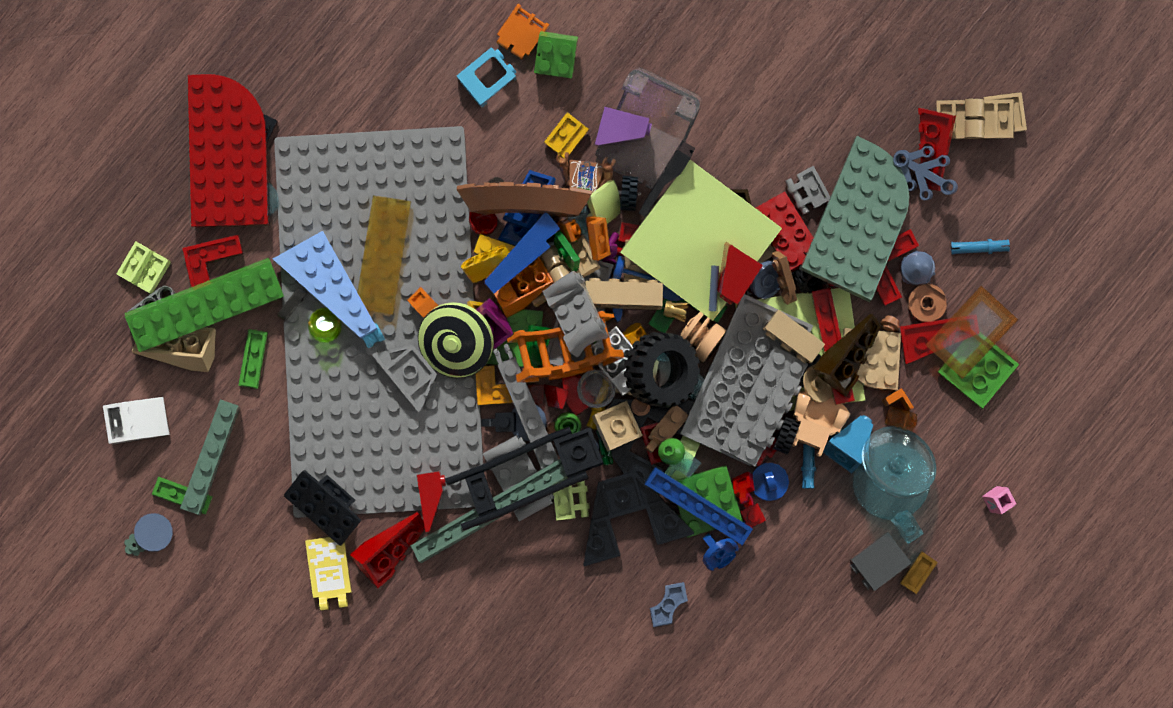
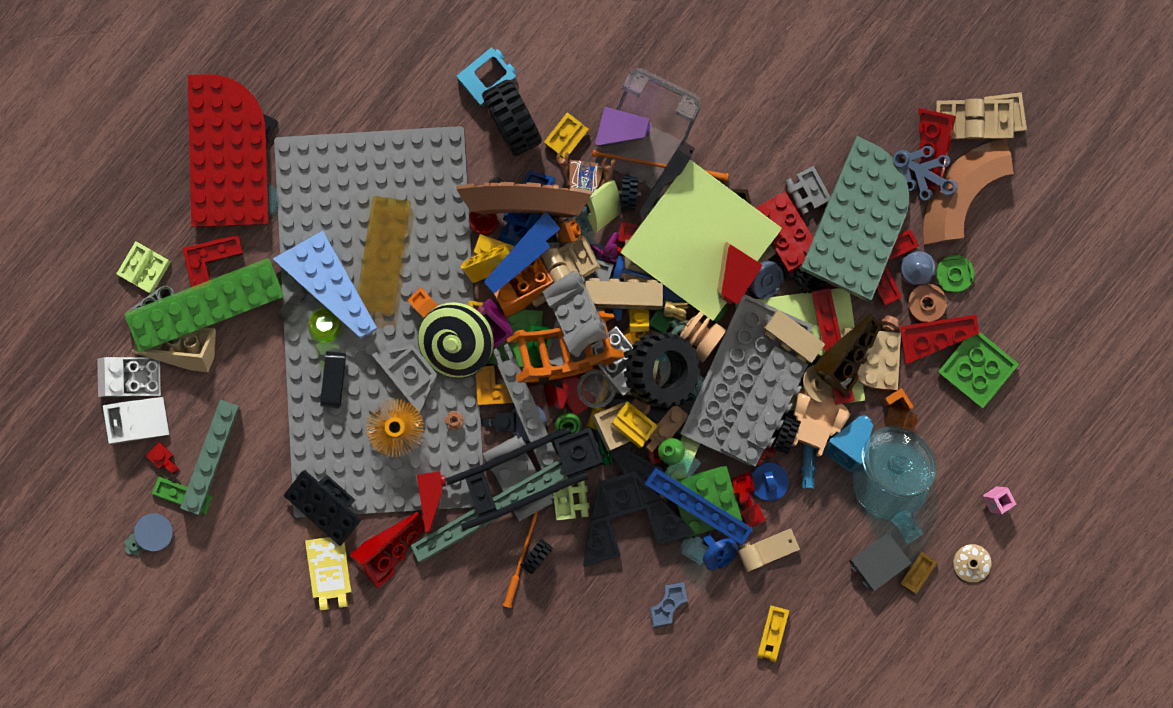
bright green tile [238,329,268,389] -> none
medium azure wheel [363,323,385,349] -> none
orange plate [497,4,550,60] -> none
bright green piece [534,31,578,78] -> none
green plate [554,231,580,272] -> none
orange panel [586,216,611,261] -> none
sand blue piece [709,265,719,311] -> none
medium nougat hinge [772,251,797,305] -> none
clear orange door [926,286,1018,379] -> none
dark azure pin [951,239,1010,254] -> none
none -> white slope [97,357,161,397]
none -> red plate [146,442,179,474]
none -> black beam [320,351,346,408]
none -> light orange piece [366,398,425,457]
none -> nougat plate [444,411,463,430]
none -> black tyre [482,80,542,156]
none -> orange piece [502,511,539,608]
none -> black tyre [520,538,553,575]
none -> orange piece [592,149,728,183]
none -> yellow plate [610,402,657,448]
none -> yellow plate [629,309,649,332]
none -> sand green plant [669,318,689,335]
none -> clear light blue brick [680,536,709,566]
none -> tan door [738,528,800,572]
none -> yellow plate [757,605,789,663]
none -> nougat brick [923,139,1014,245]
none -> bright green tile [936,255,974,293]
none -> tan dish [953,544,992,582]

